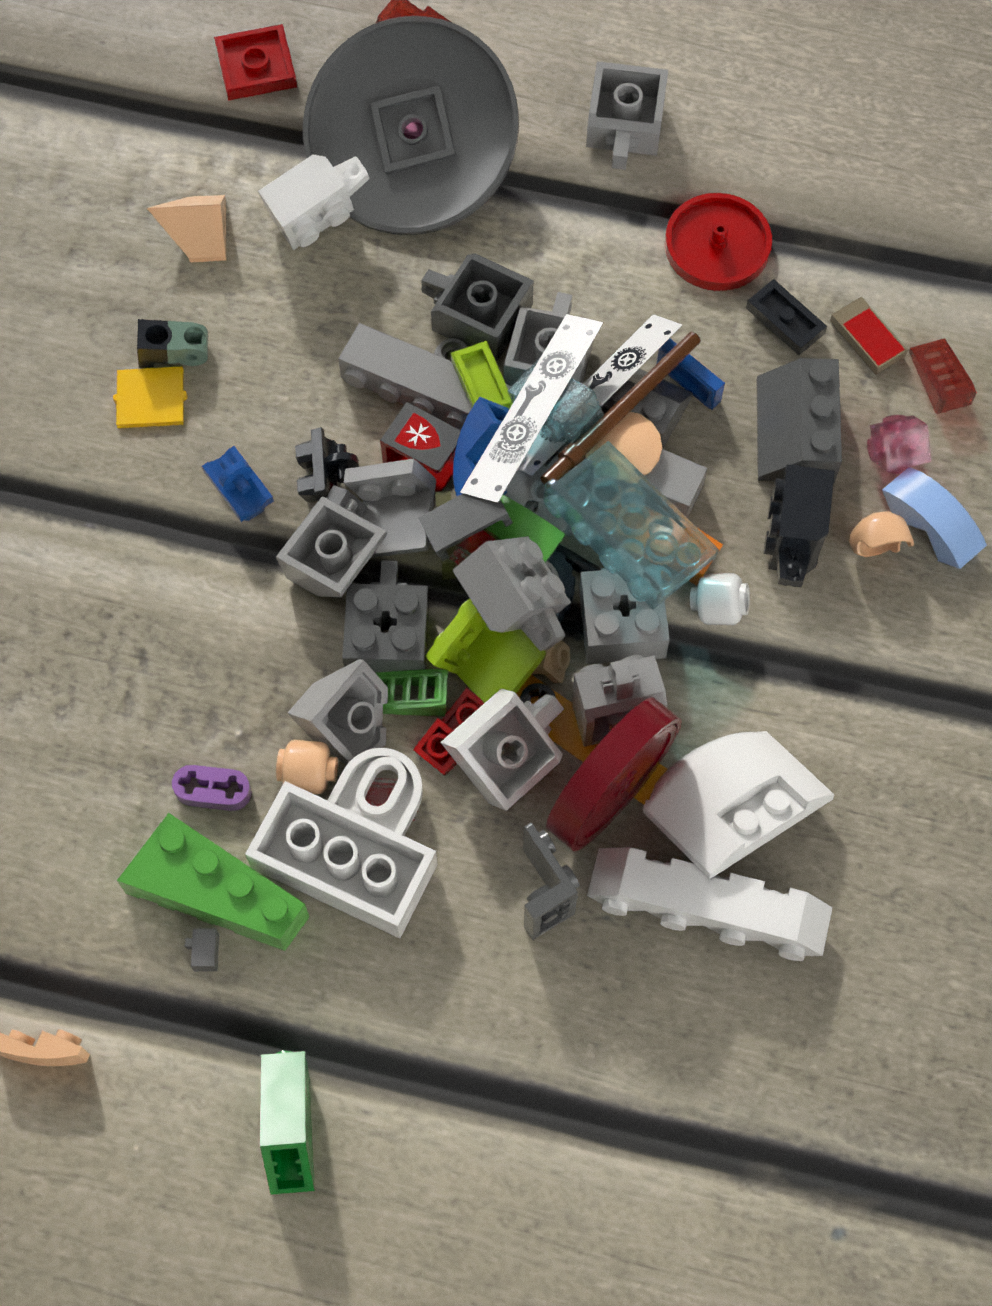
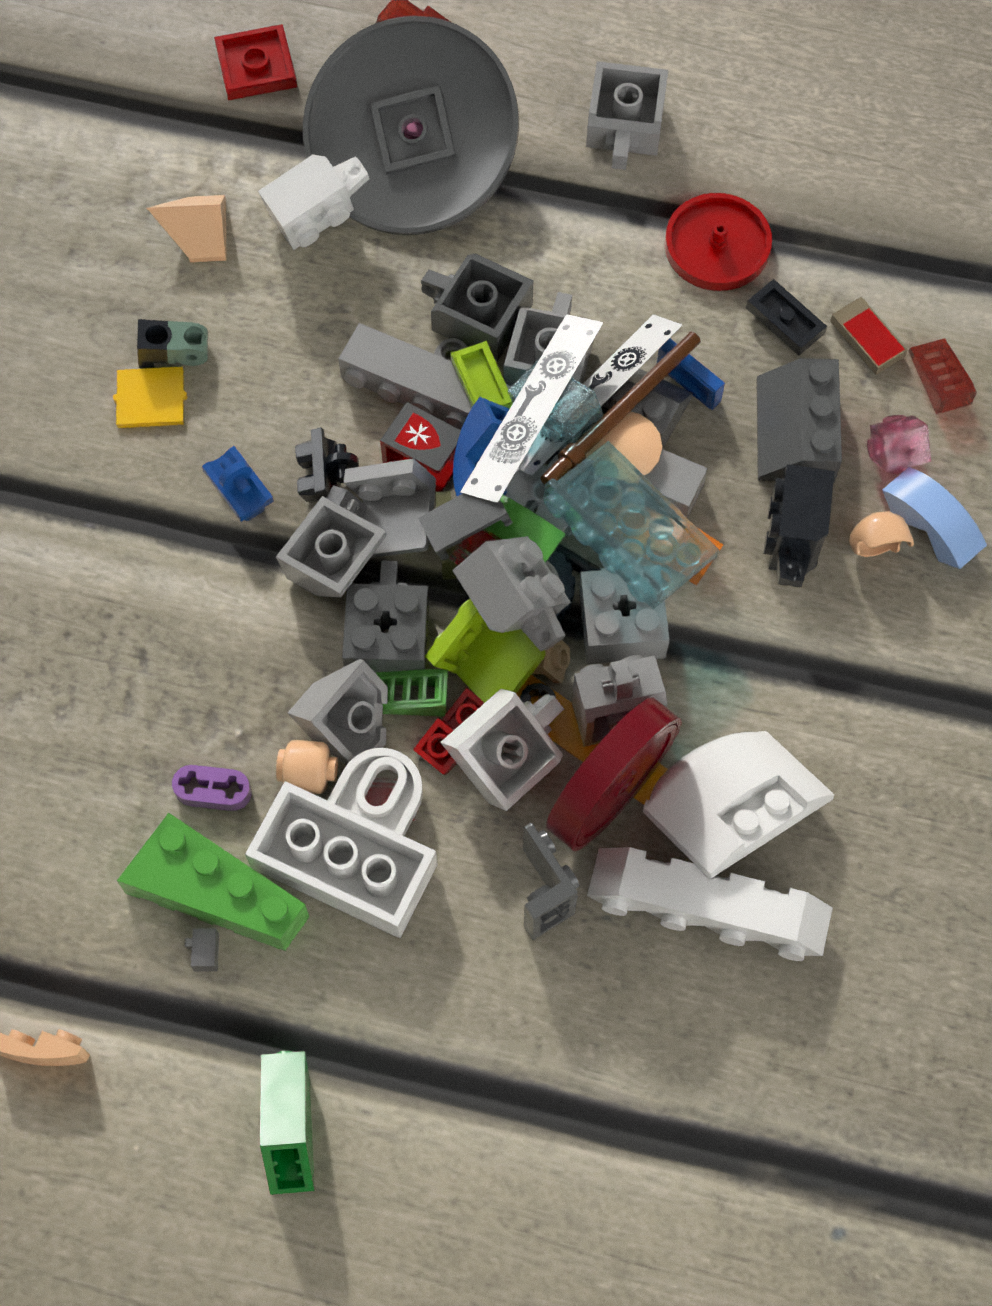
white head [690,573,750,625] -> none

